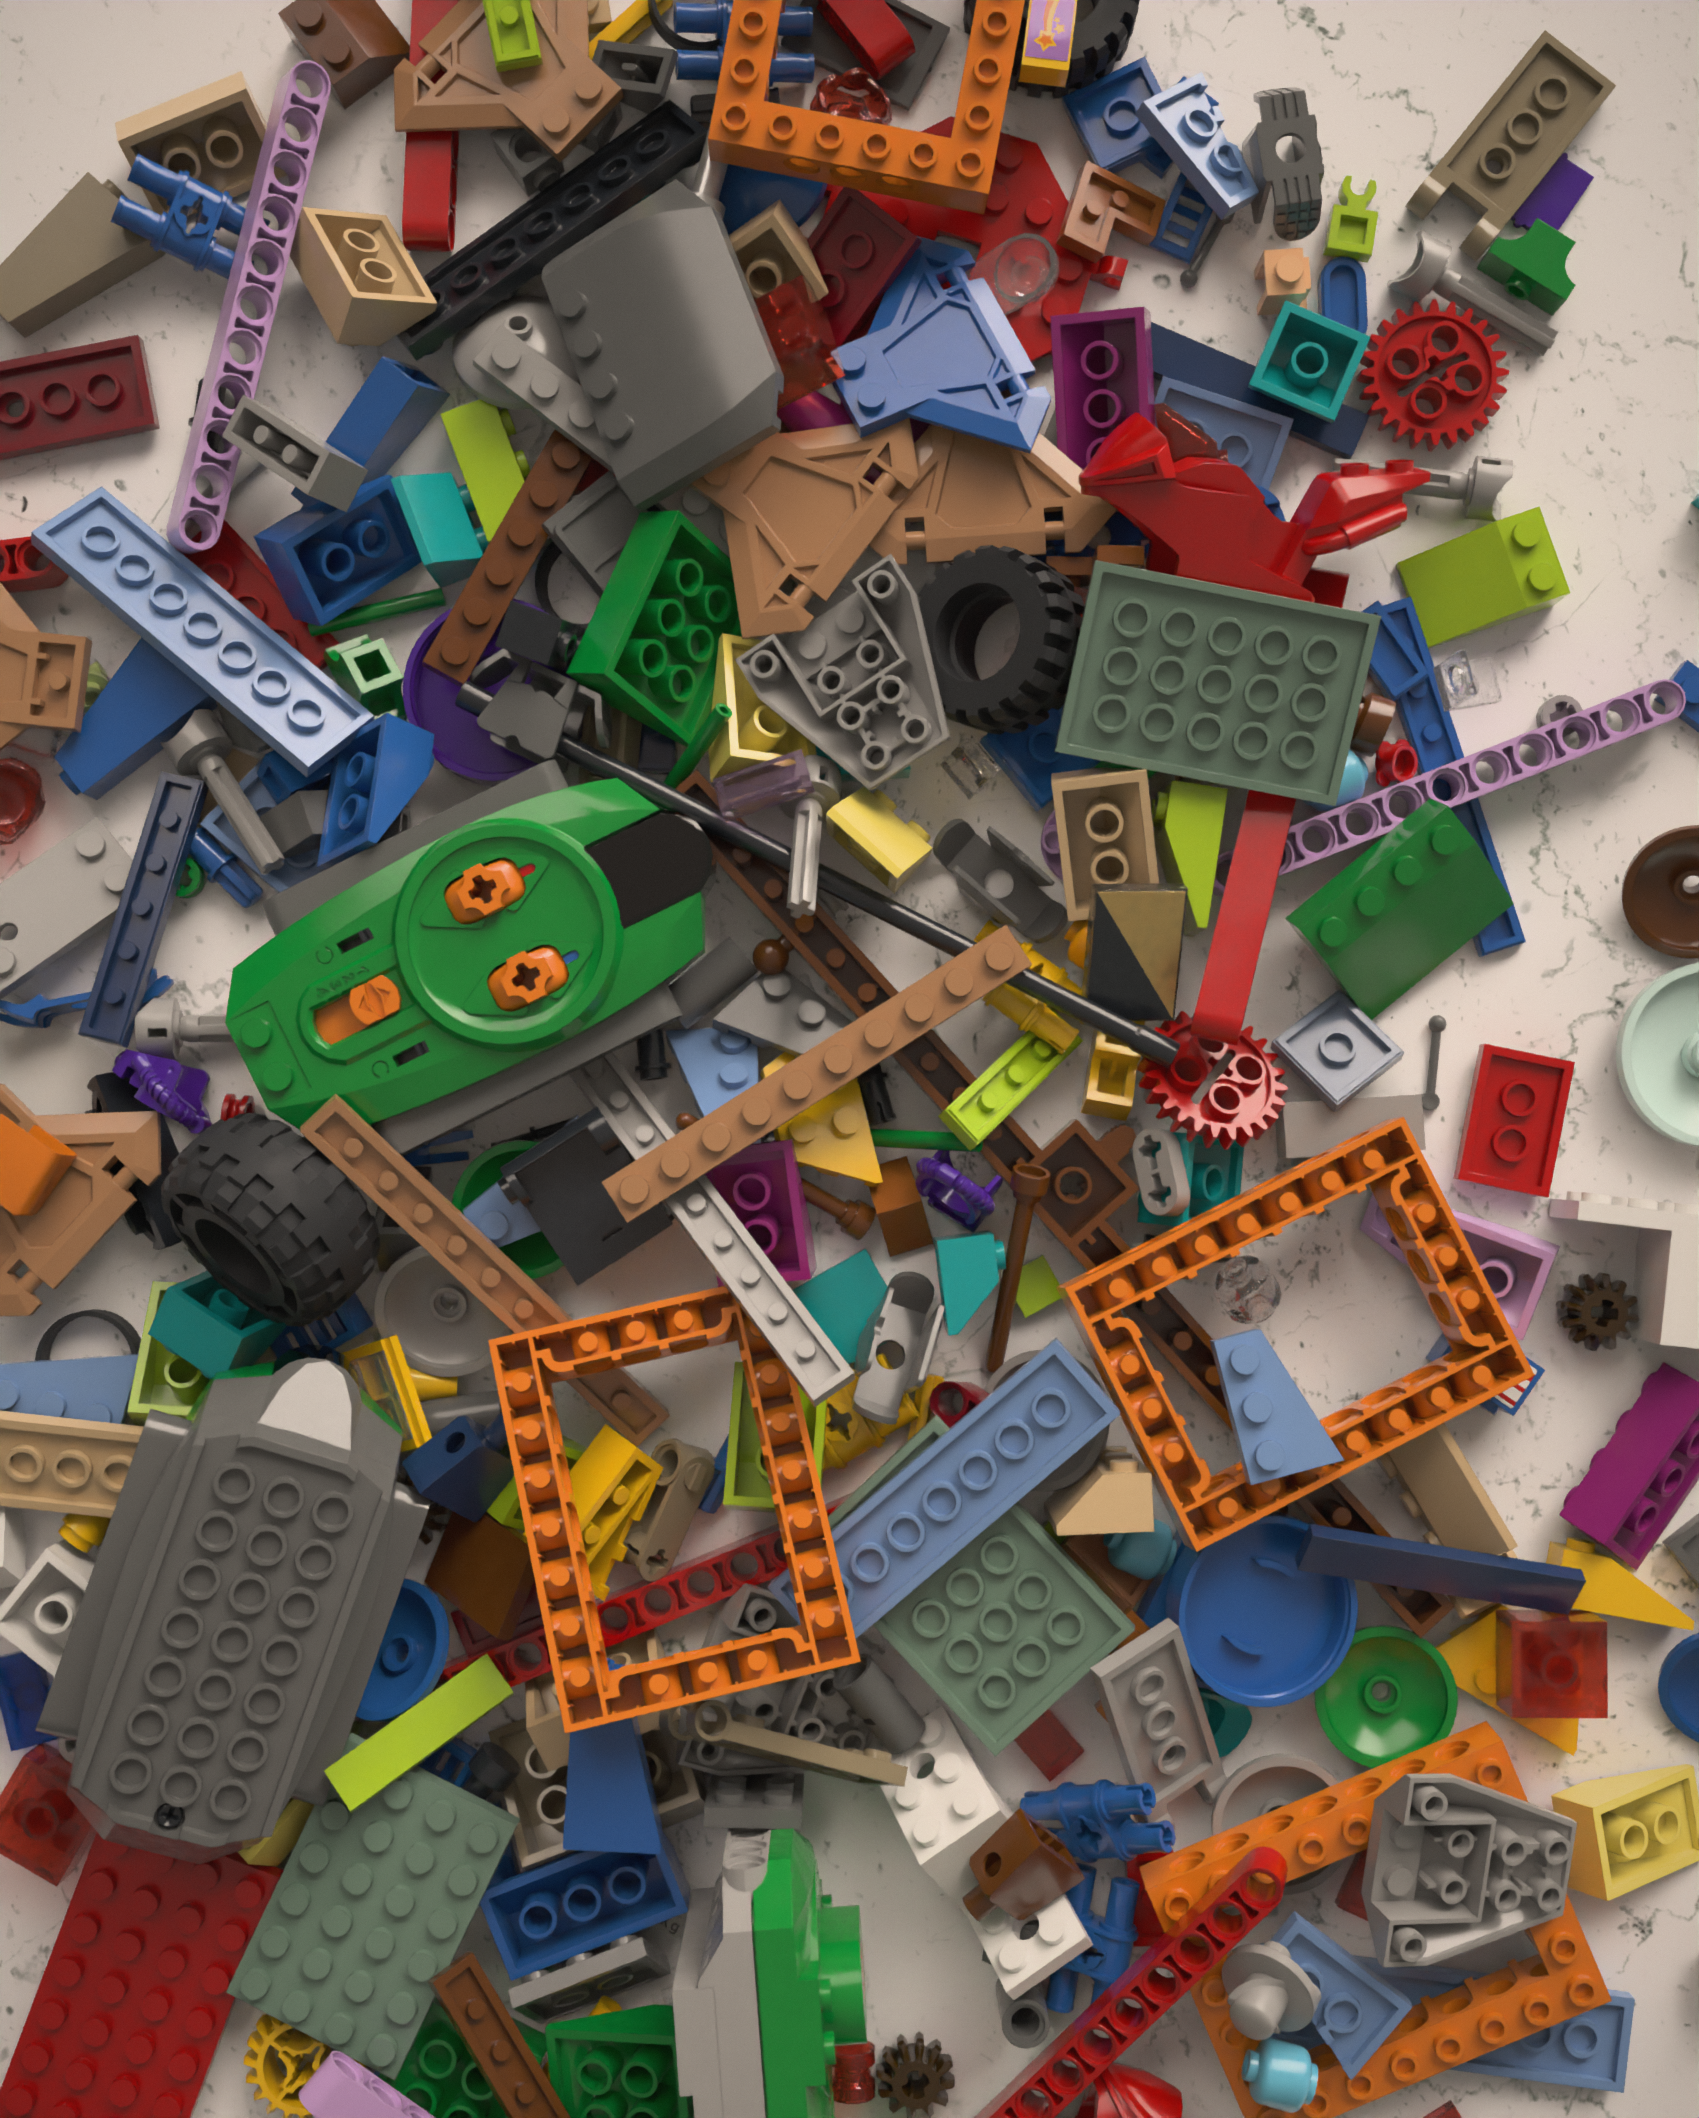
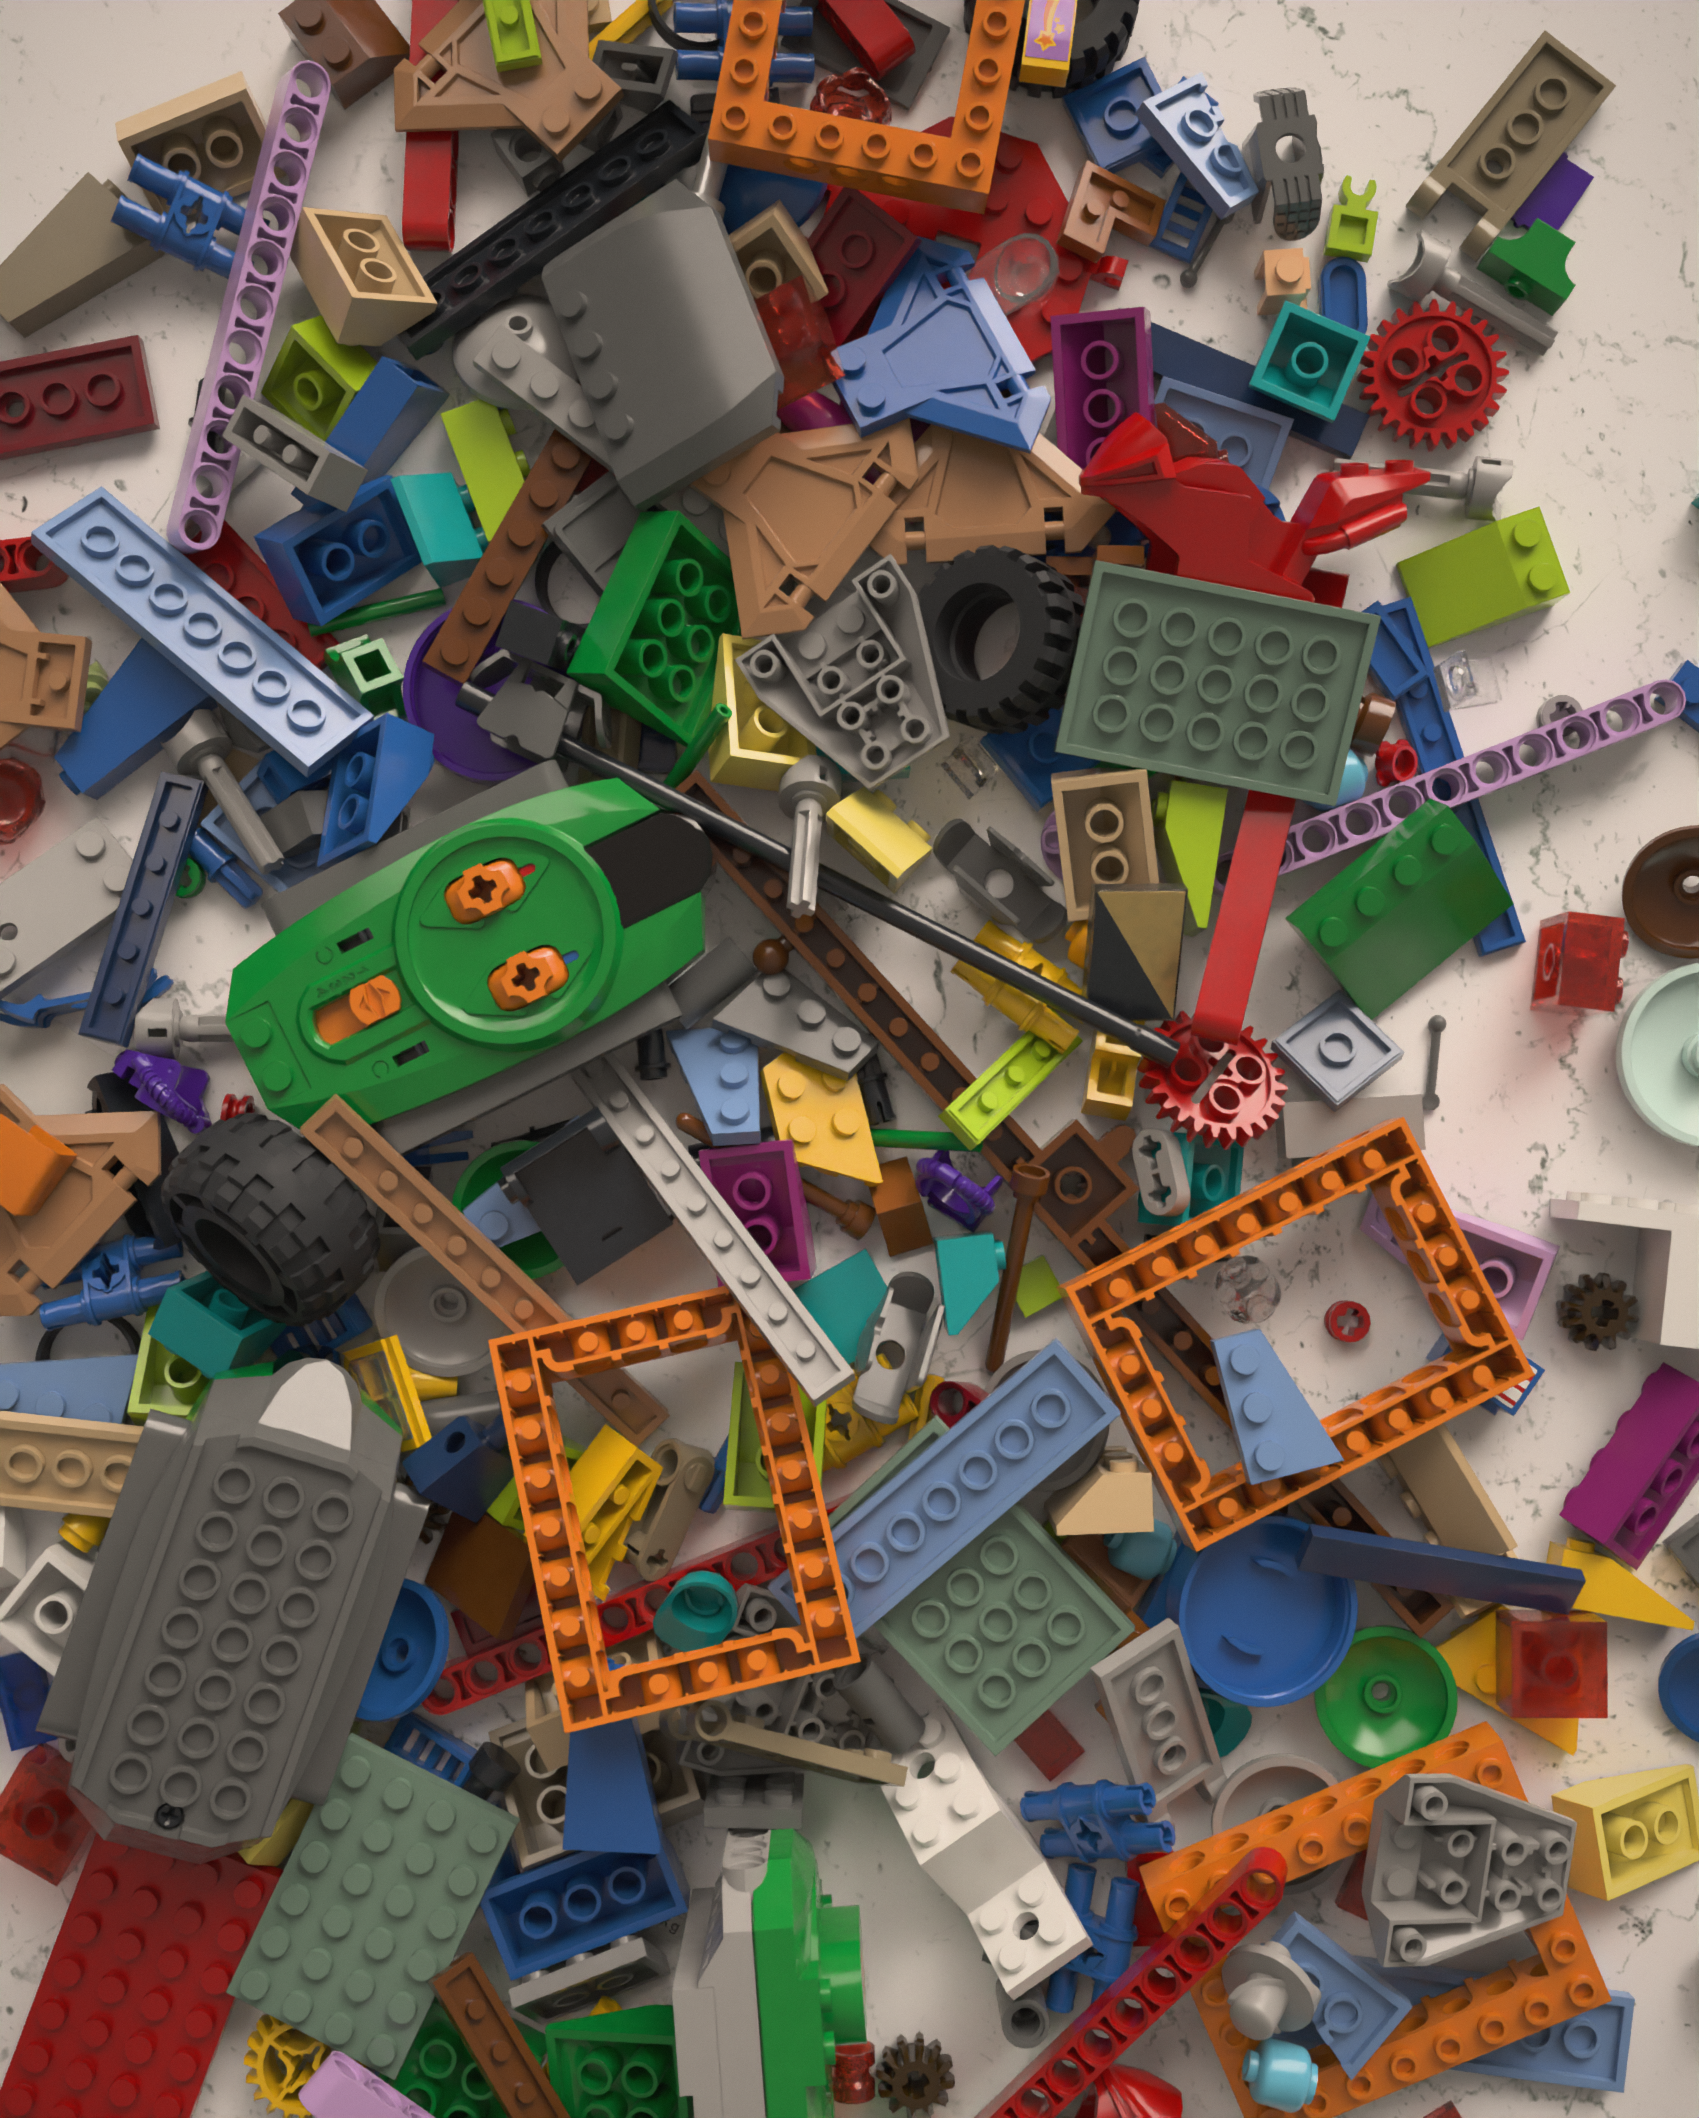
lime tile [324,1653,514,1813] -> none
medium nougat plate [602,925,1032,1223] -> none
tile [713,749,815,822] -> none
reddish brown torso [962,1808,1085,1922] -> none
red plate [1453,1044,1575,1198] -> none
none -> blue pin [39,1234,186,1331]
none -> lime slope [260,315,378,441]
none -> teal cap [653,1570,738,1652]
none -> red bush [1324,1300,1371,1343]
none -> clear red brick [1530,911,1629,1017]

